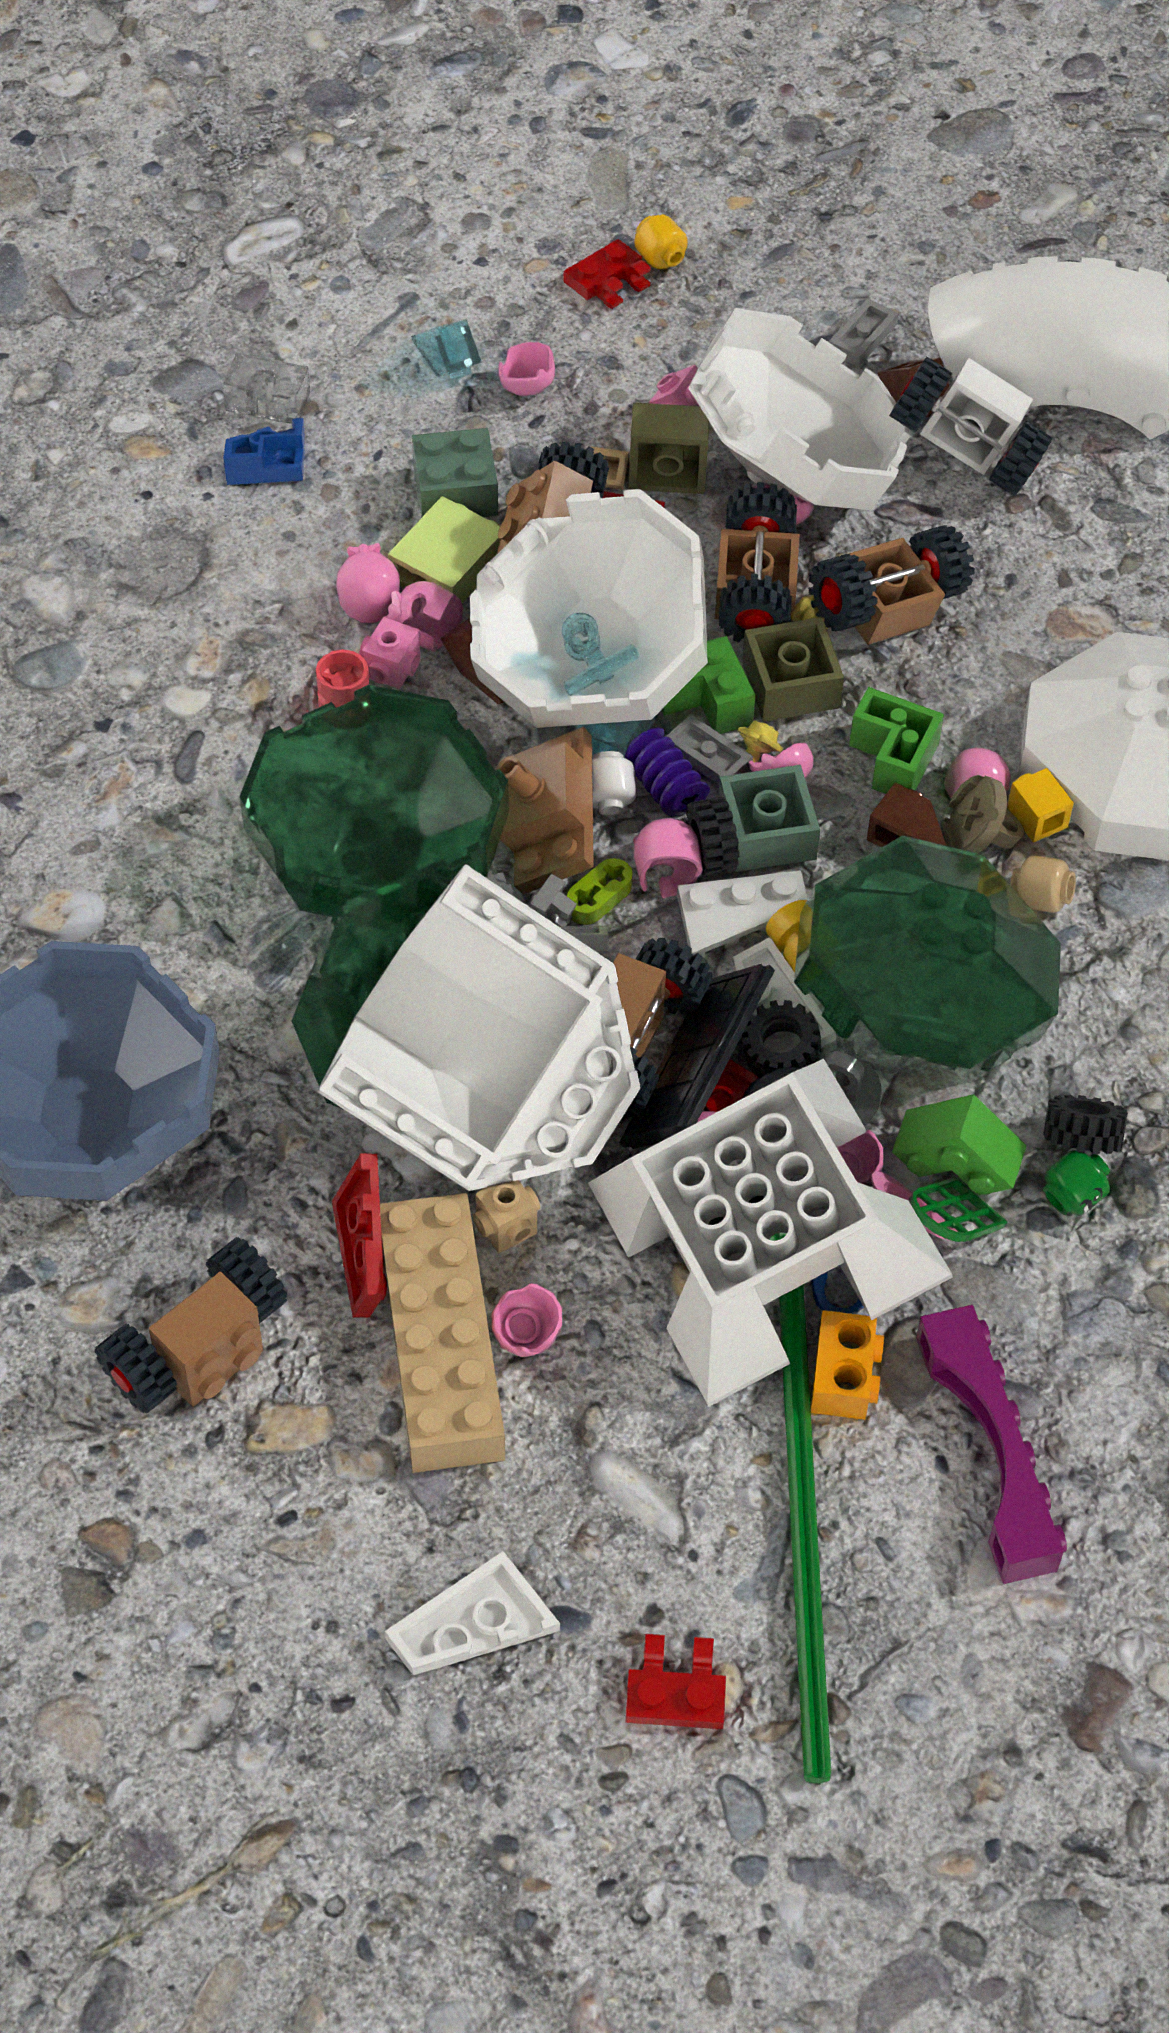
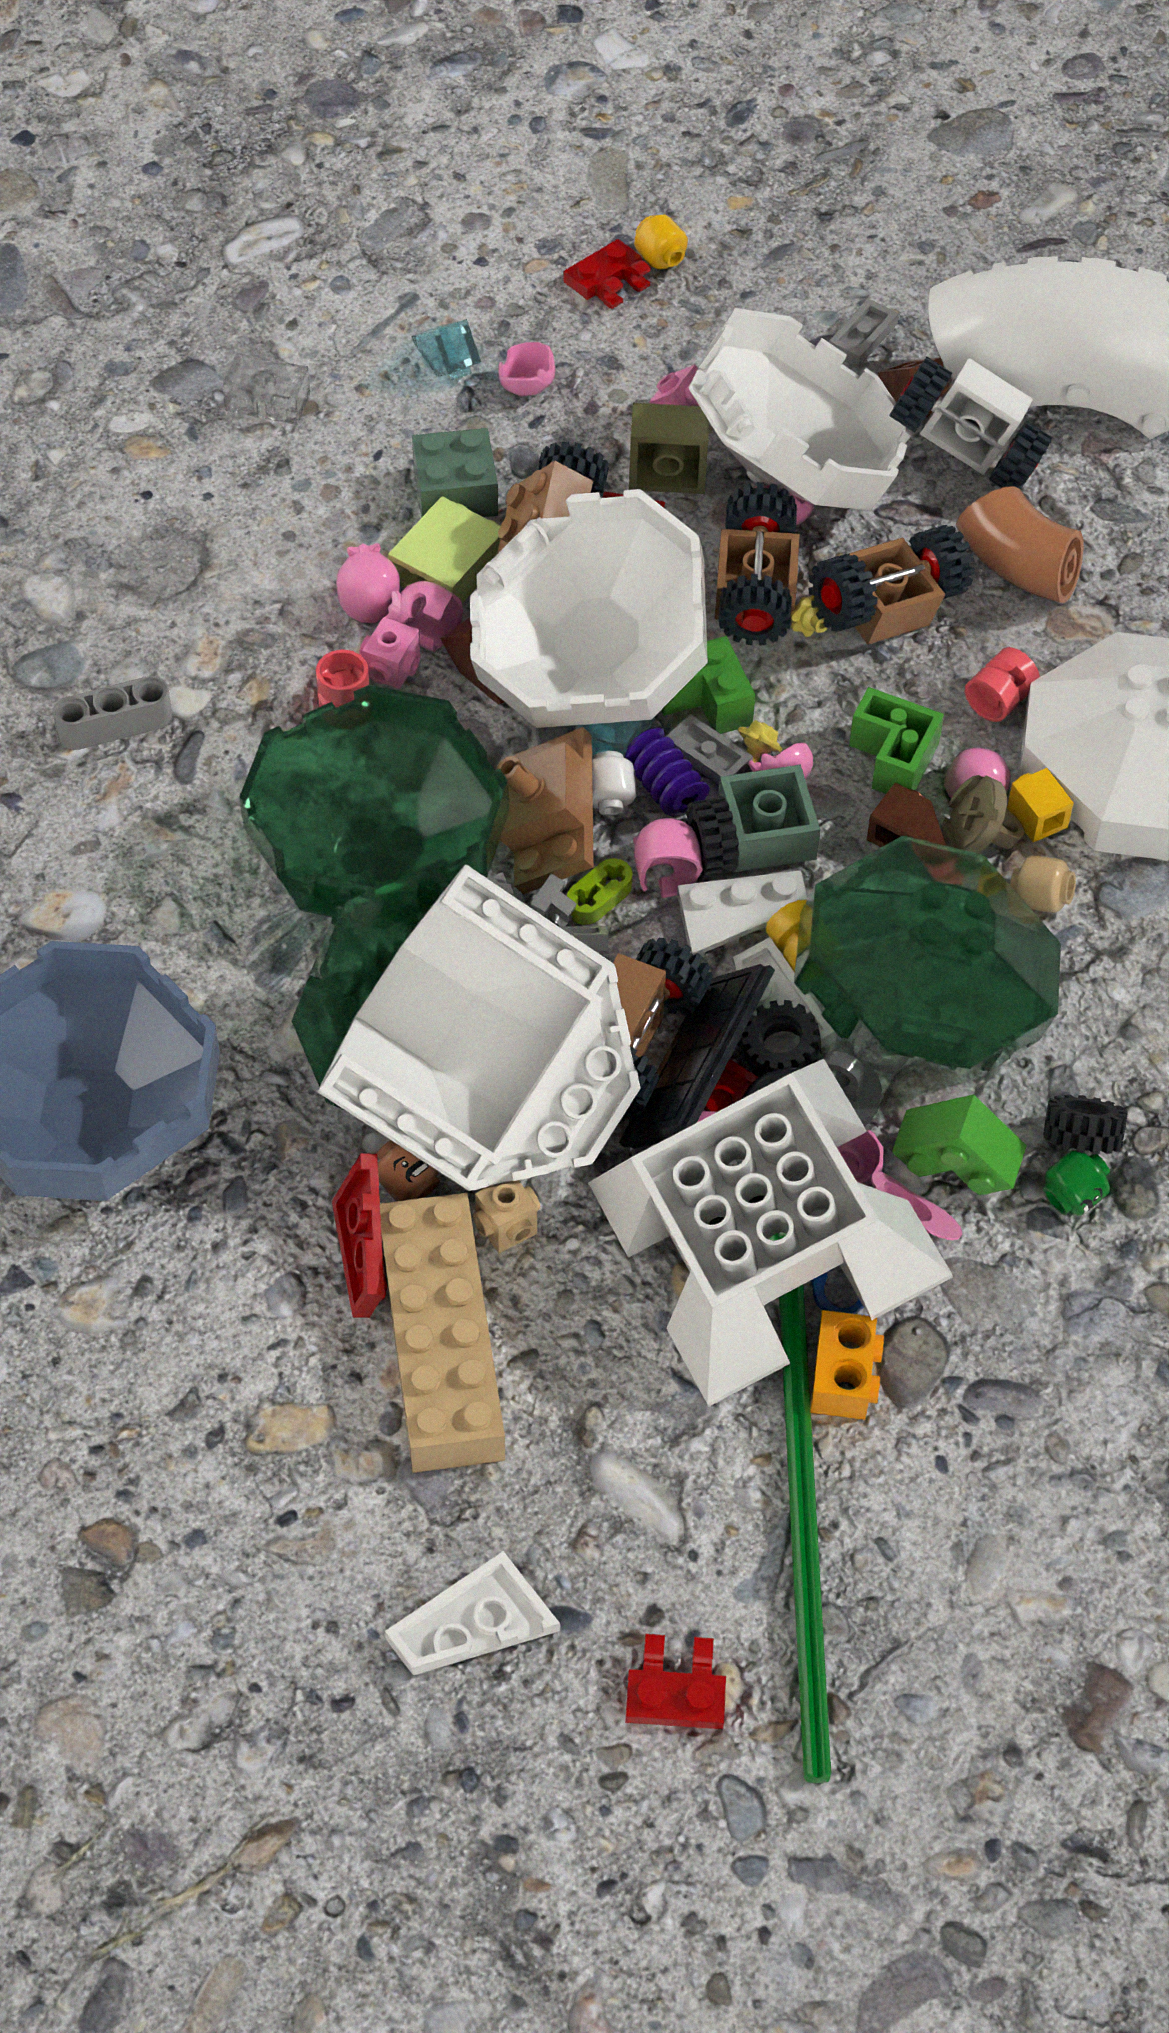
brick [94,1237,287,1413] -> none
blue slope [223,418,305,485] -> none
bright pink hair [492,1283,562,1357] -> none
clear light blue piece [562,613,640,696] -> none
tan slope [591,446,630,490] -> none
olive brick [742,617,844,722] -> none
green window [908,1177,1007,1242] -> none
magenta arch [916,1304,1067,1584] -> none
none -> light grey beam [53,676,172,750]
none -> nougat head [376,1140,440,1201]
none -> nougat brick [956,486,1084,603]
none -> coral wheel [964,647,1040,722]

